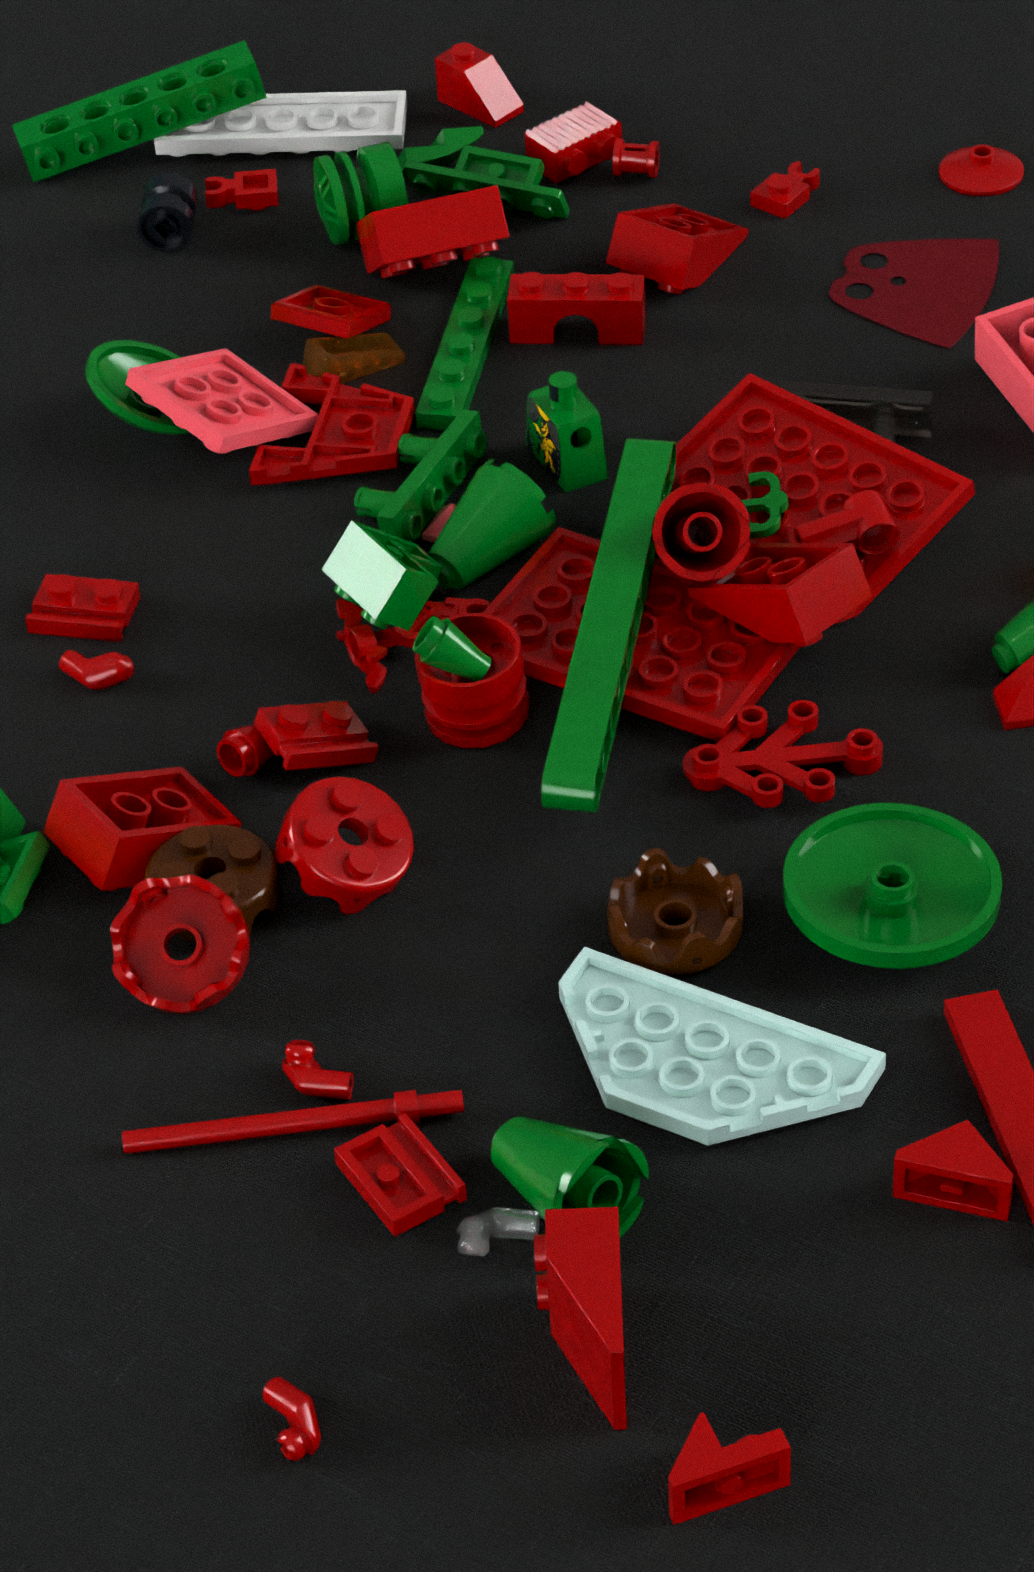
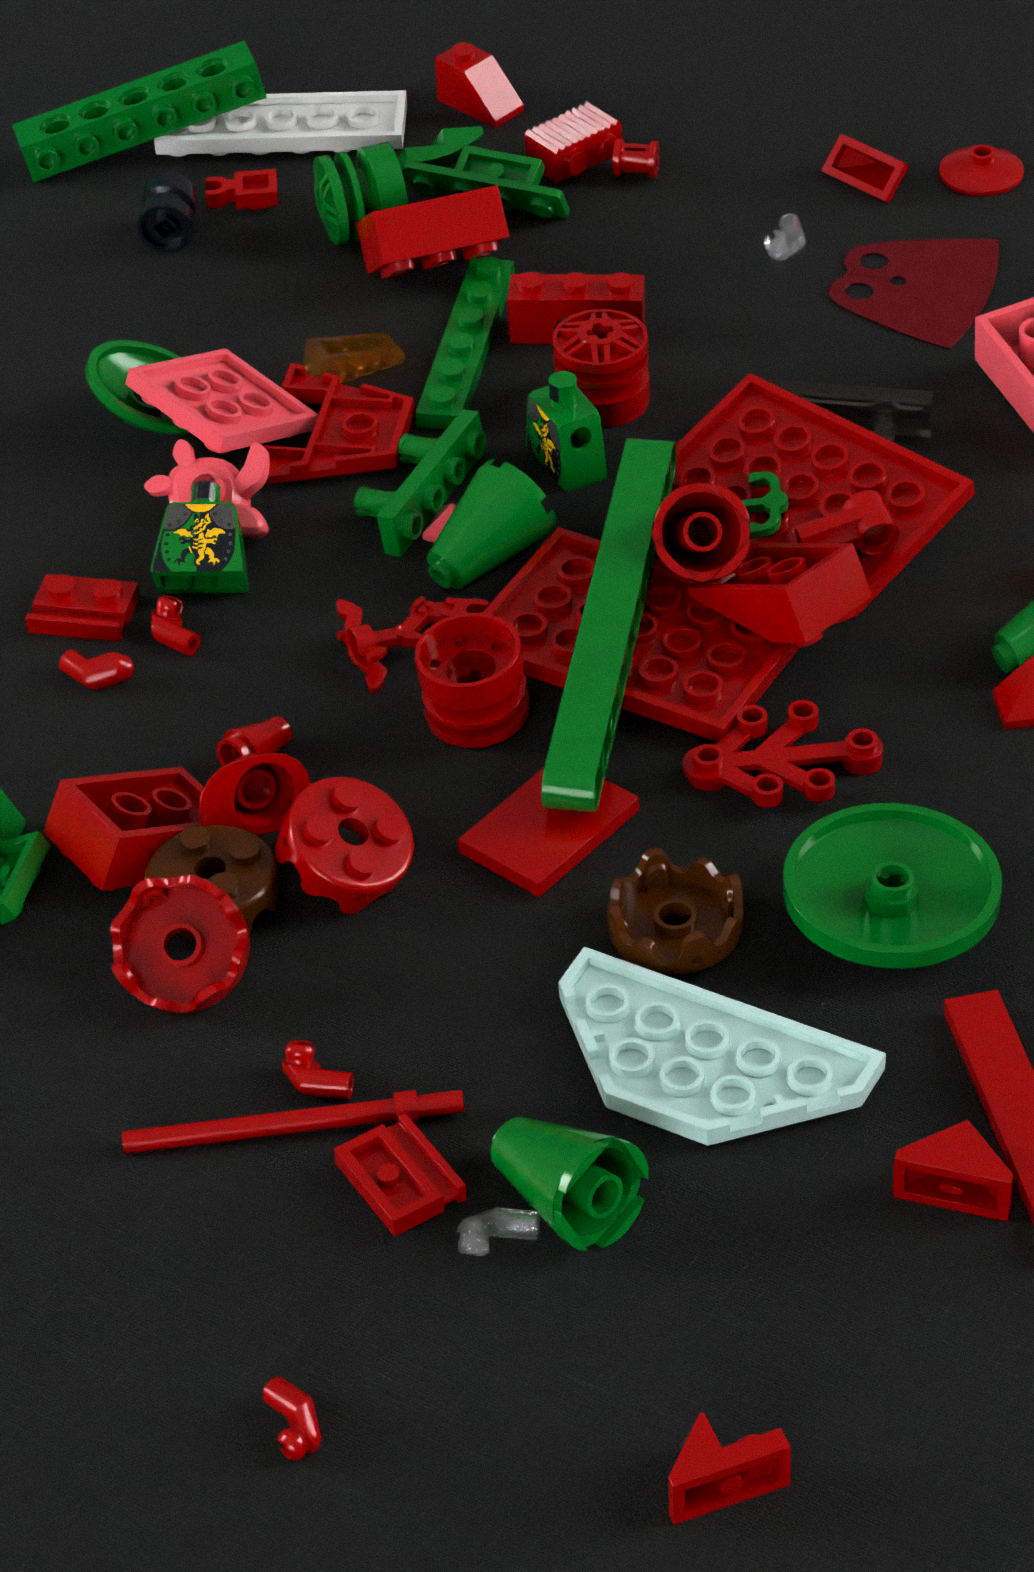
red plate [253,701,379,770] -> none
red plate [270,284,392,339] -> none
brick [322,520,443,631] -> none
green cone [412,616,492,682] -> none
red slope [534,1207,627,1430] -> none
red slope [605,203,749,294] -> none
red plate [750,161,820,219] -> none
none -> coral animal [144,439,270,540]
none -> torso [151,481,249,593]
none -> red arm [151,595,201,656]
none -> red piece [198,753,311,836]
none -> red tile [458,766,640,897]
none -> red wheel [552,308,650,428]
none -> clear arm [764,213,806,261]
none -> red slope [821,133,909,204]

